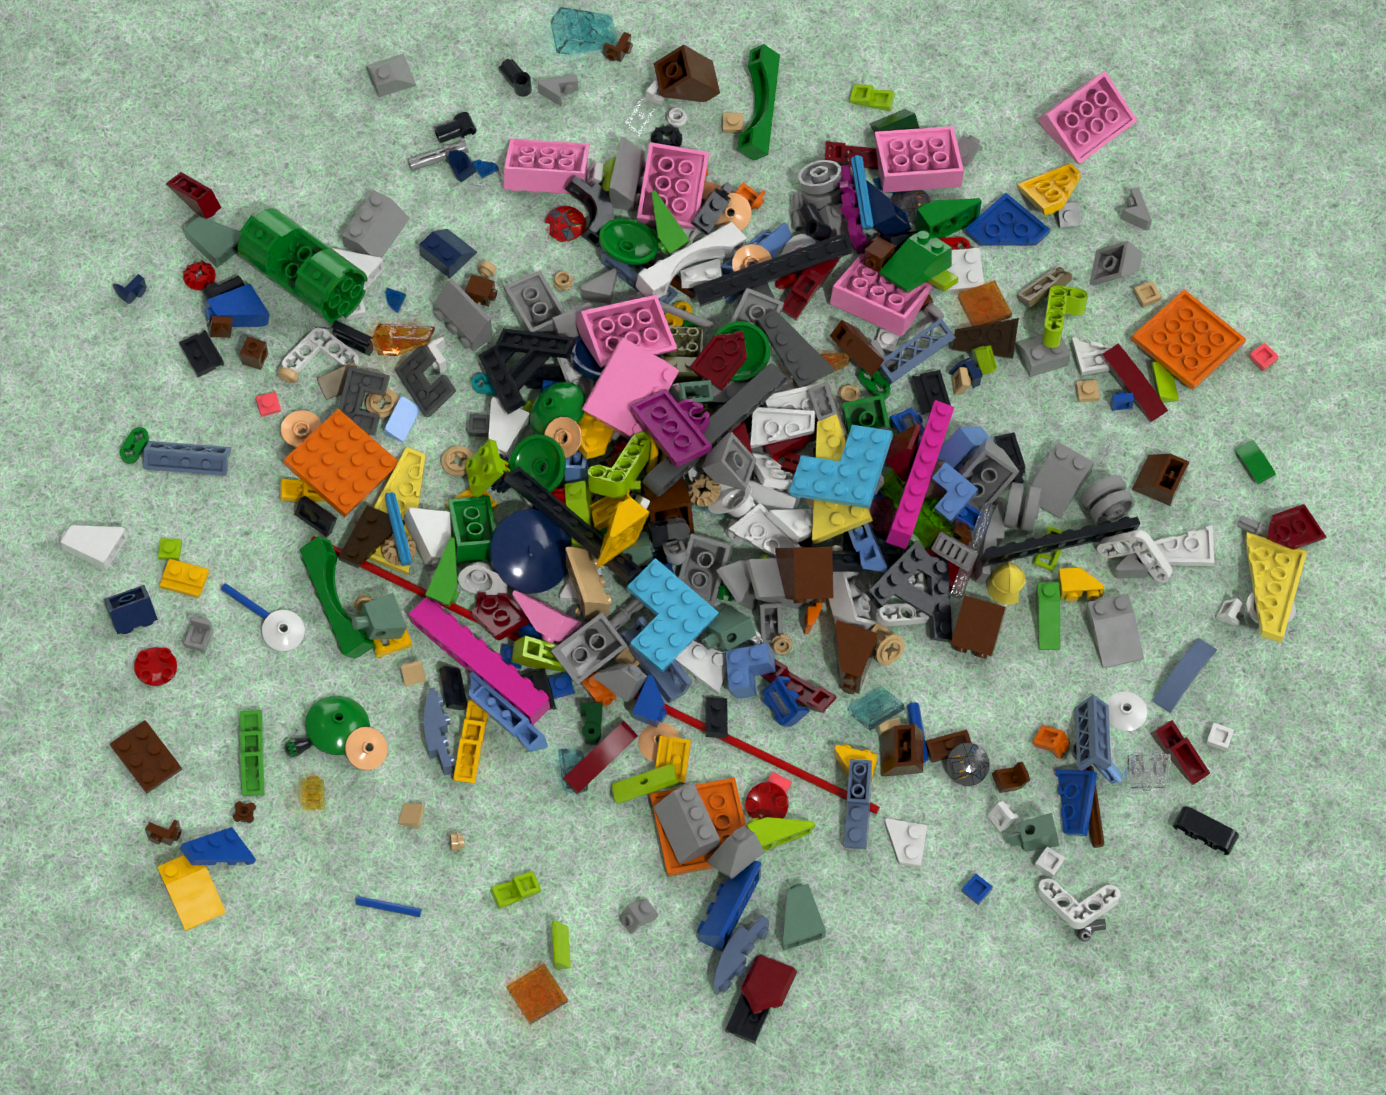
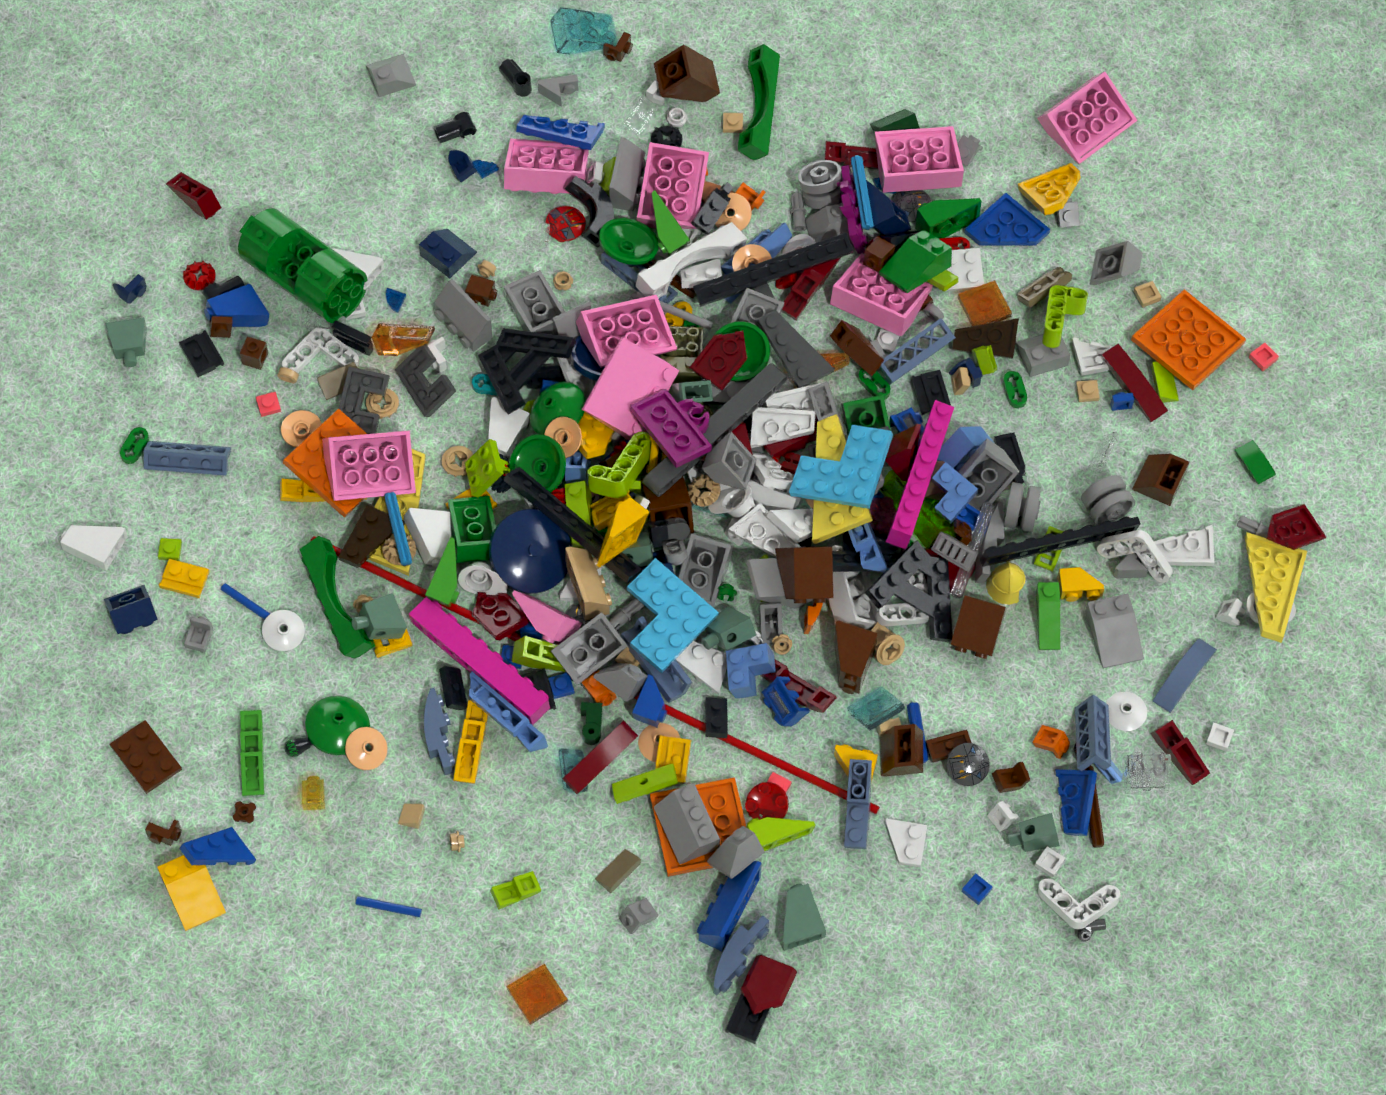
red dish [134,647,177,686] -> none
sand green slope [184,217,242,268] -> none
black plate [294,496,337,537] -> none
light grey slope [342,190,409,258] -> none
light blue slope [384,396,420,442] -> none
tan slope [401,660,426,686] -> none
light grey pin [408,140,469,171] -> none
dark grey plate [468,414,490,437] -> none
lime slope [552,921,571,969] -> none
light grey slope [580,268,617,304] -> none
light grey slope [716,559,758,611] -> none
black piece [800,203,831,241] -> none
tan tile [839,385,860,403] -> none
lime slope [850,84,895,111] -> none
light grey slope [1025,442,1094,519] -> none
light grey slope [1120,187,1152,230] -> none
black beam [1173,806,1239,855] -> none
none -> sand green torso [105,317,147,367]
none -> bright pink slope [322,430,416,501]
none -> blue wing [516,115,605,150]
none -> dark tan slope [595,849,641,893]
none -> green beam [1003,371,1027,409]

